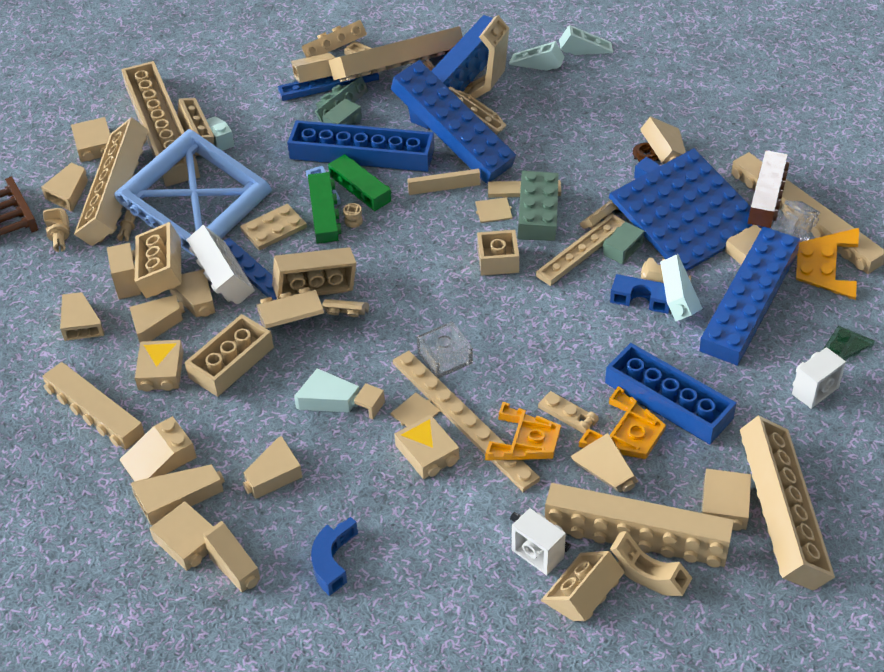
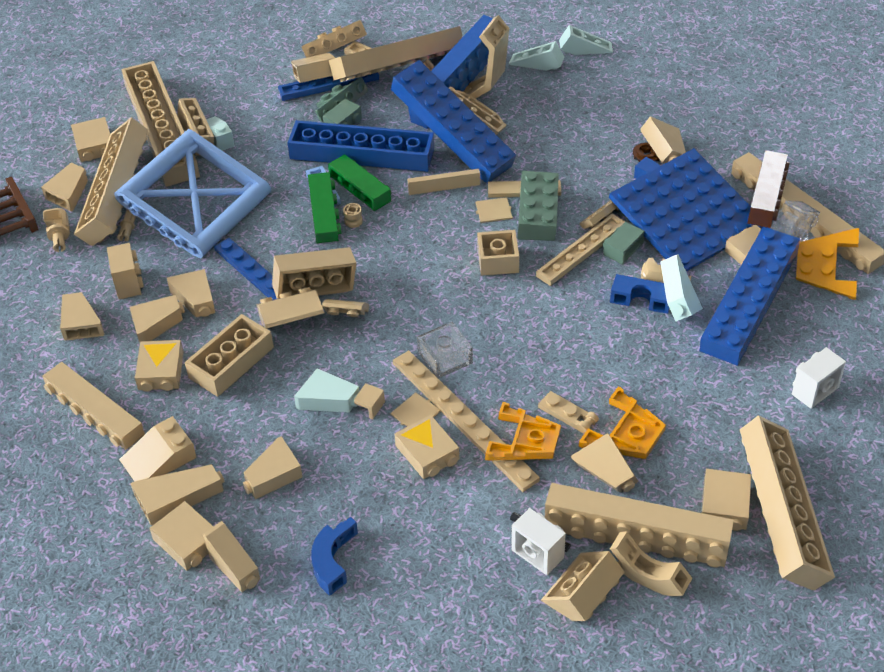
tan brick [135,222,182,299] -> none
white brick [186,225,255,304] -> none
tan plate [240,203,307,251] -> none
blue brick [605,343,737,445] -> none
clear green wing [823,326,875,361] -> none

